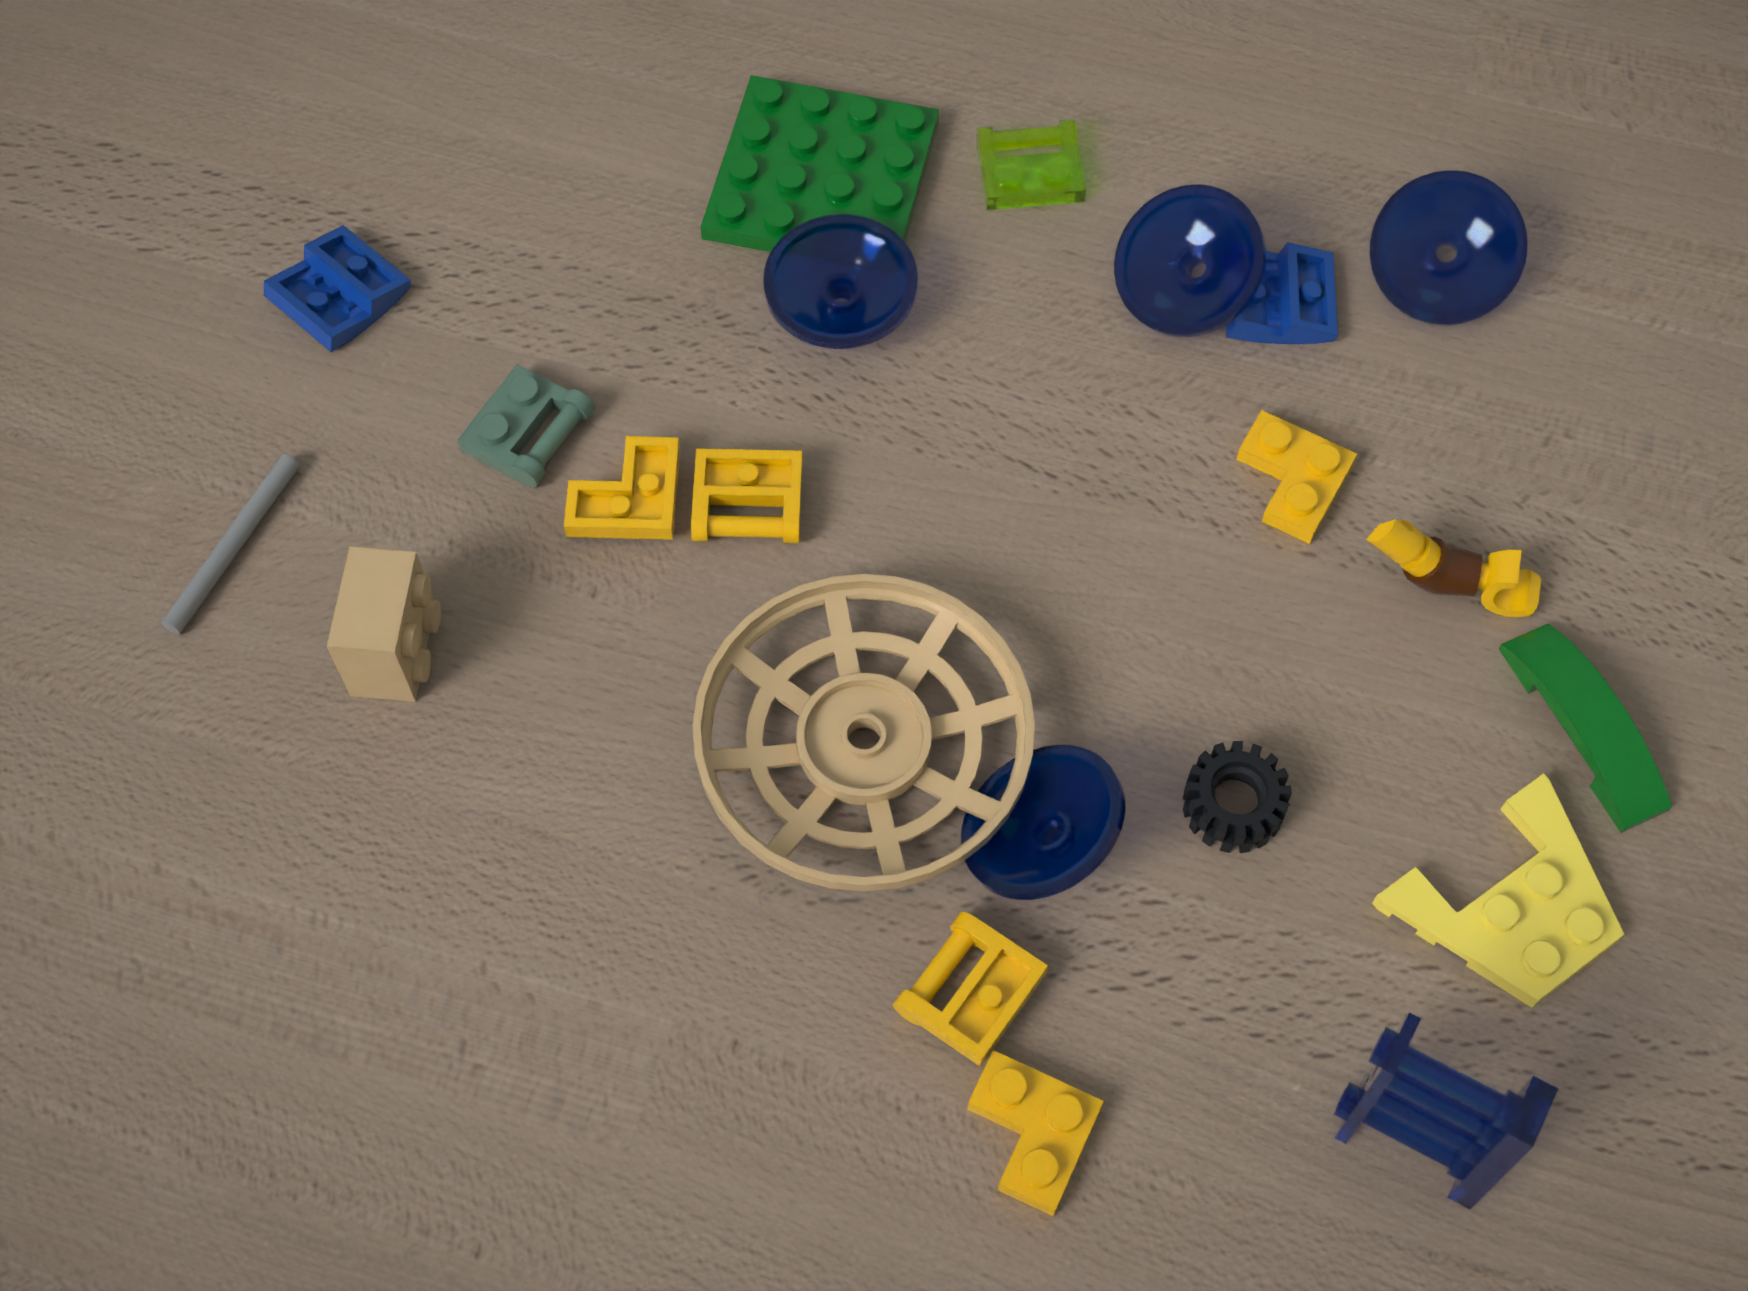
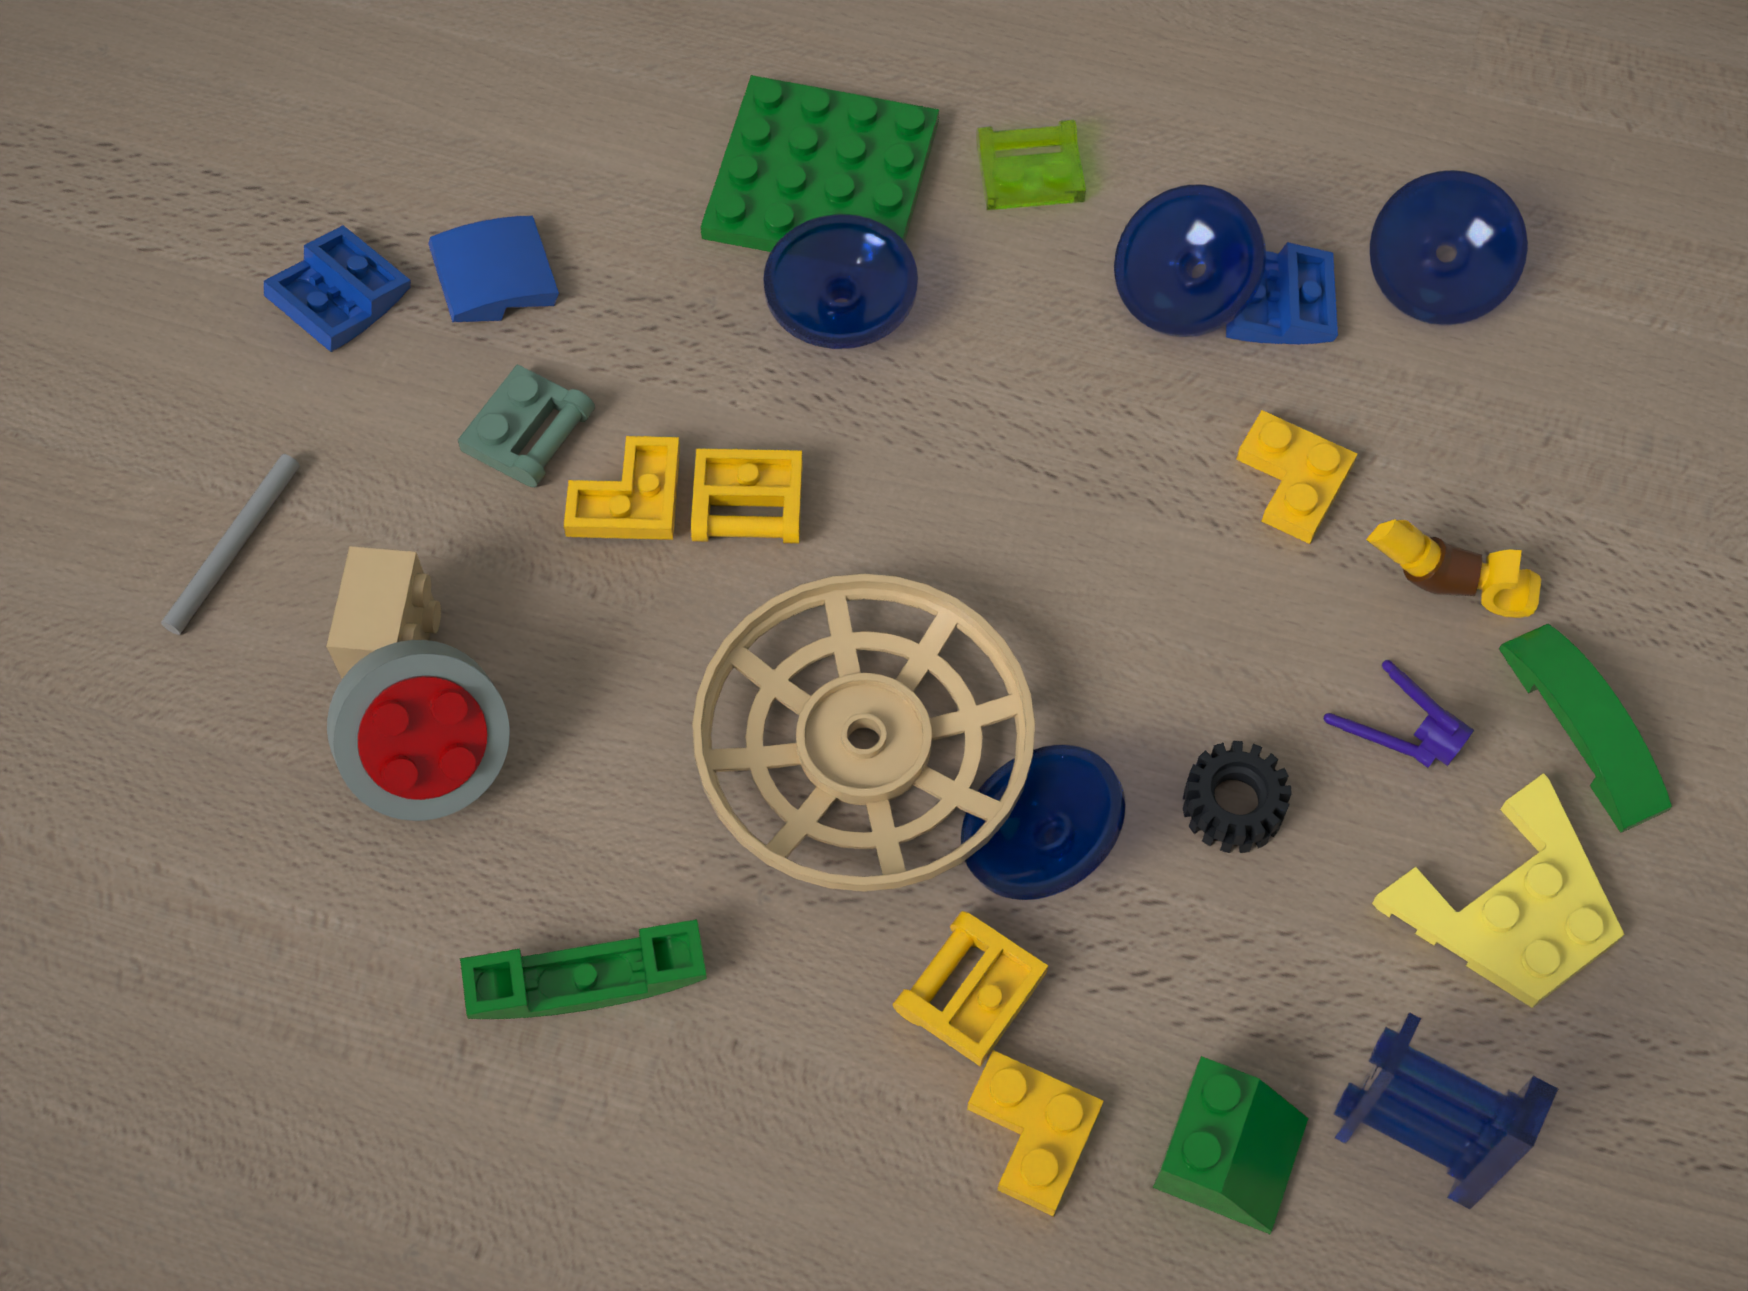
none -> wheel [327,640,510,821]
none -> blue slope [428,215,559,322]
none -> green slope [460,919,707,1019]
none -> green slope [1153,1056,1309,1234]
none -> dark purple plant [1323,660,1474,768]

